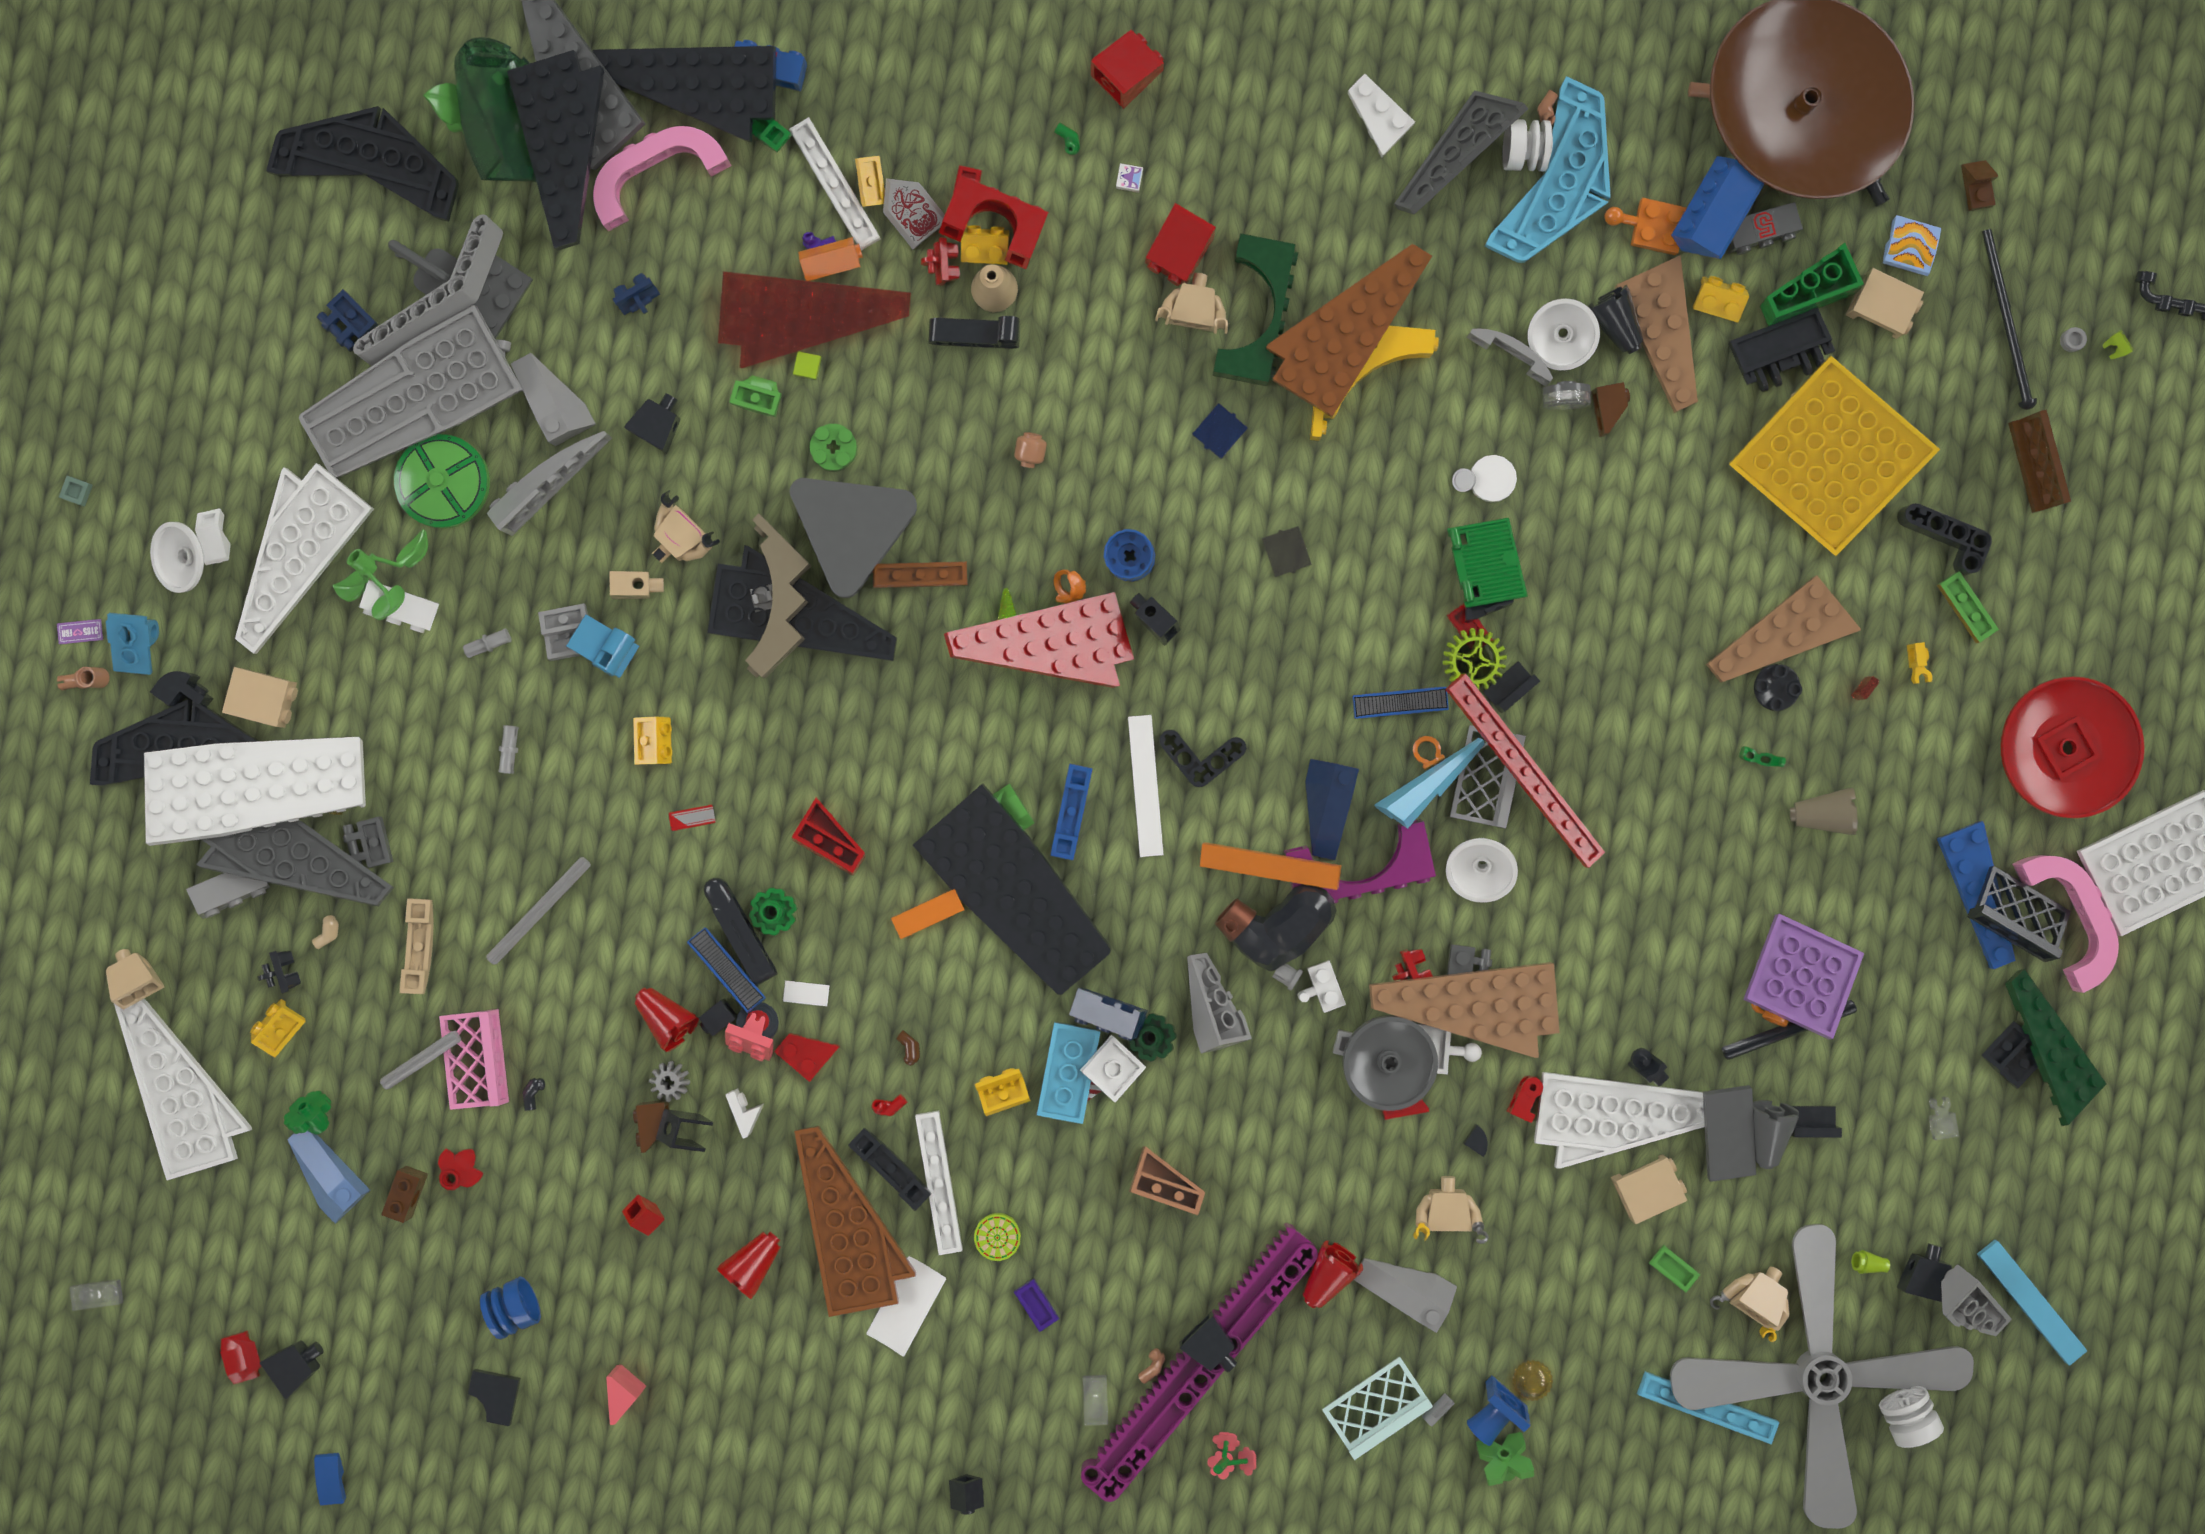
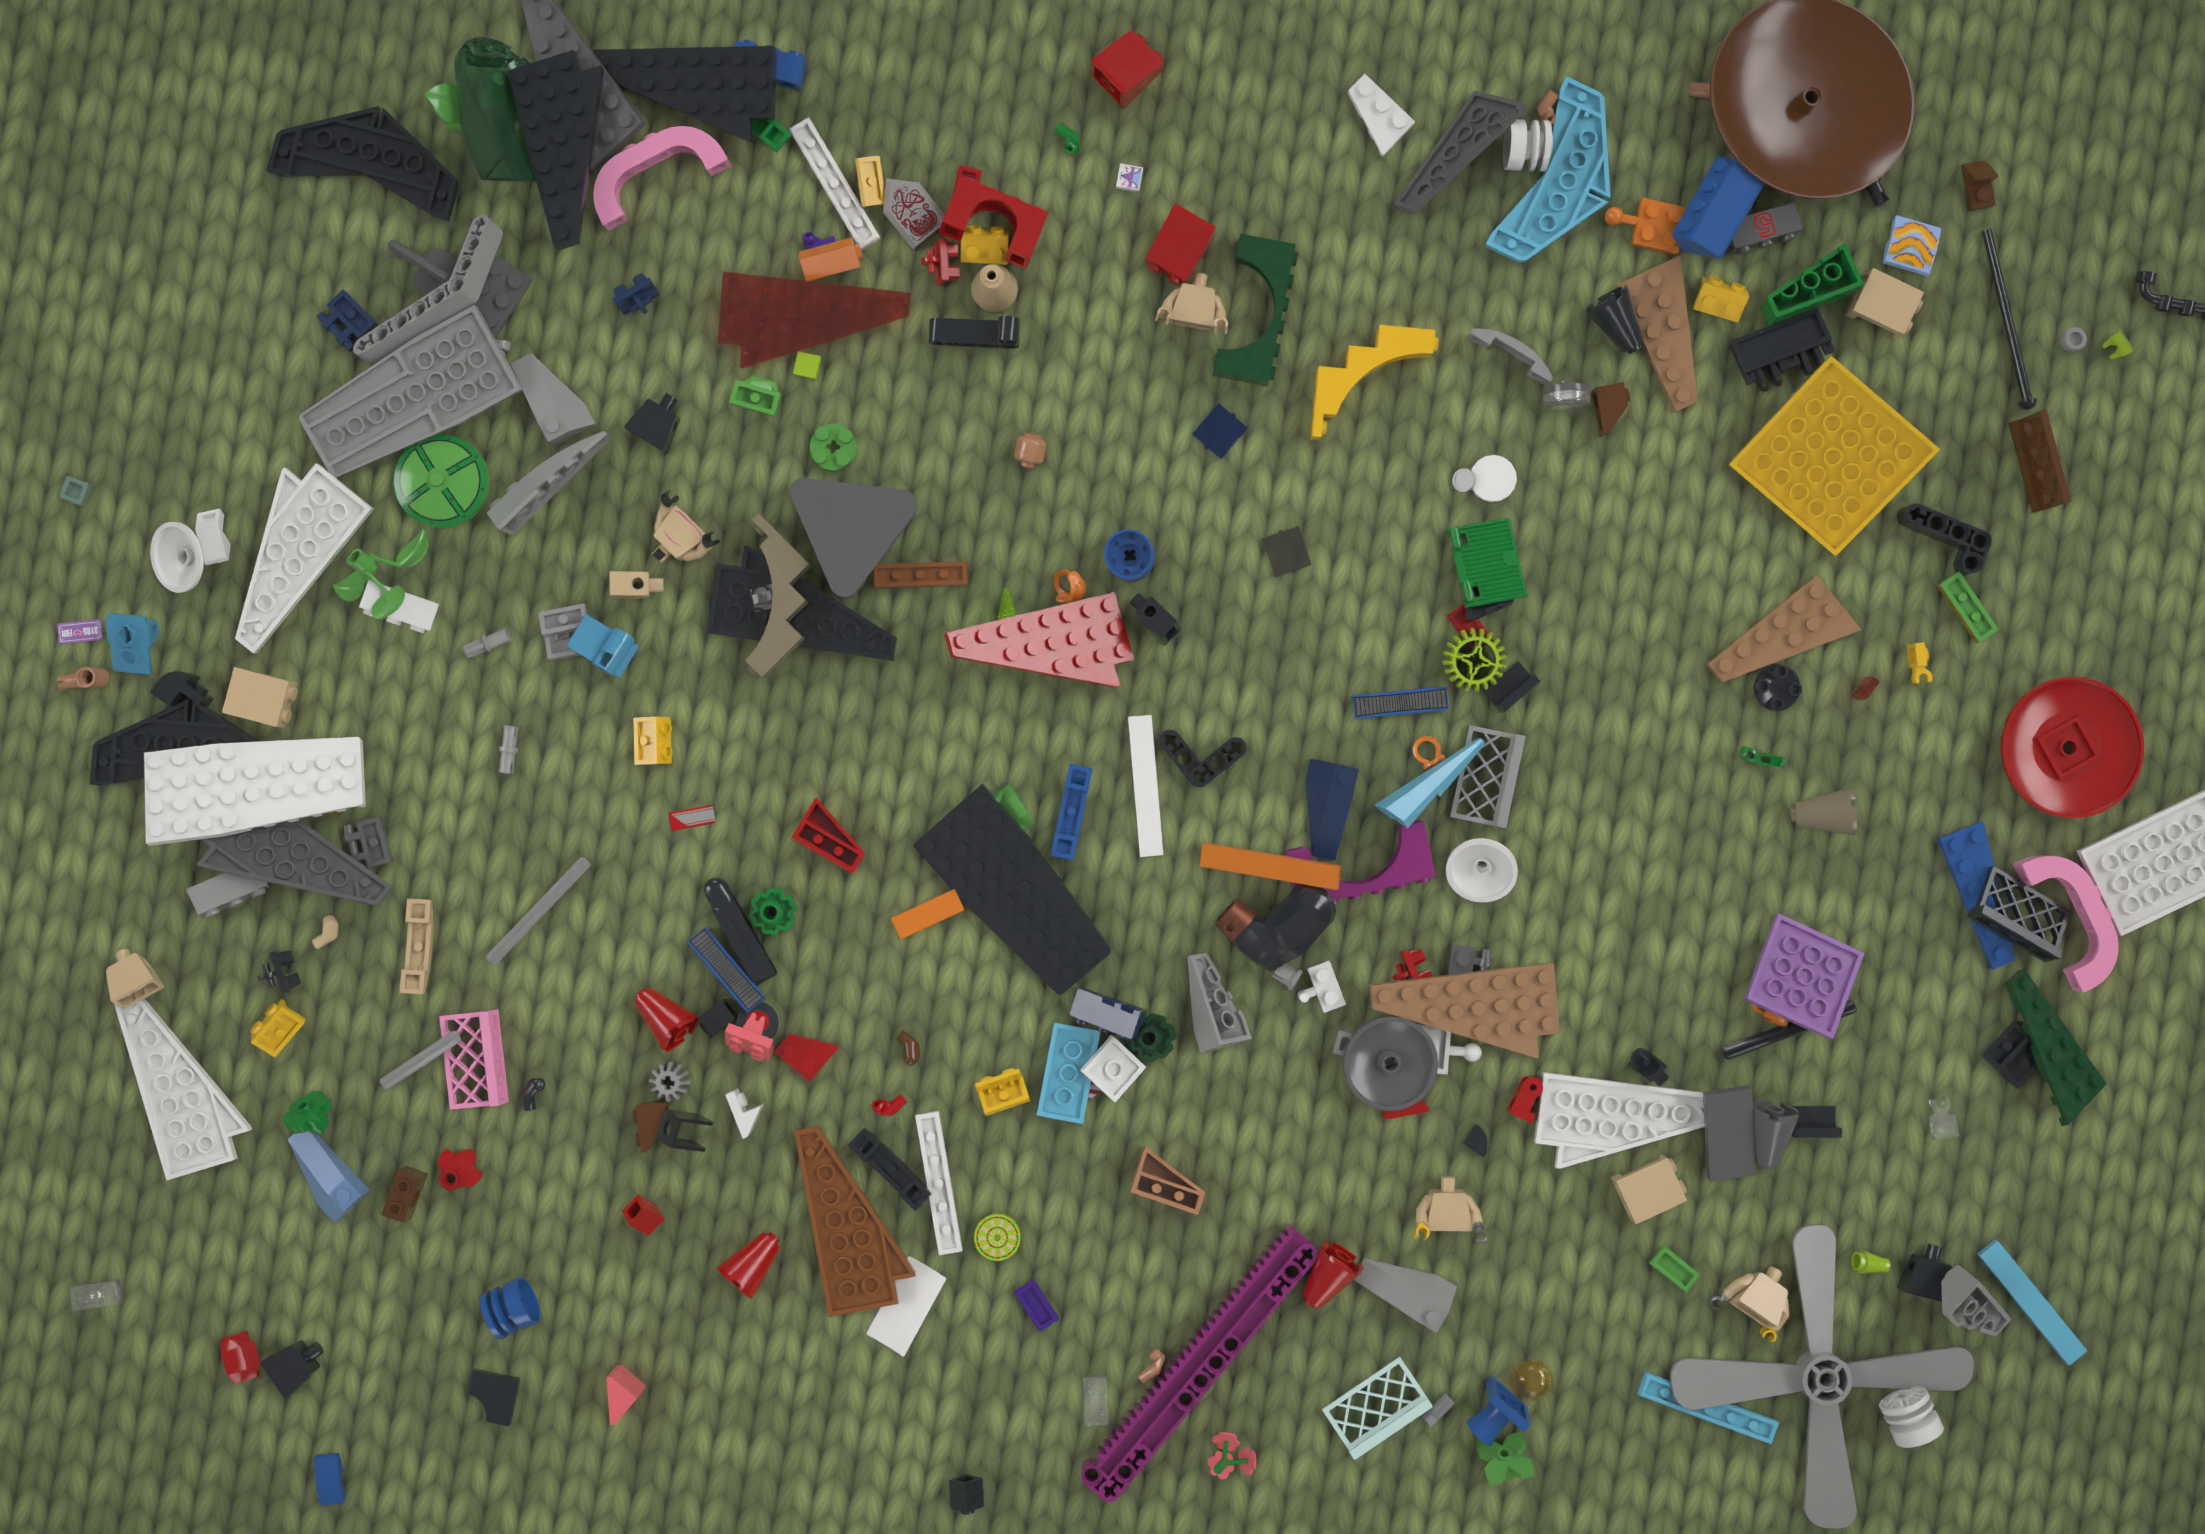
white sticker [783,981,830,1006] -> none
black torso [1179,1311,1237,1372] -> none
dark orange wing [1266,244,1432,417] -> none
plate [1445,674,1605,868] -> none
white dish [1528,298,1600,370] -> none

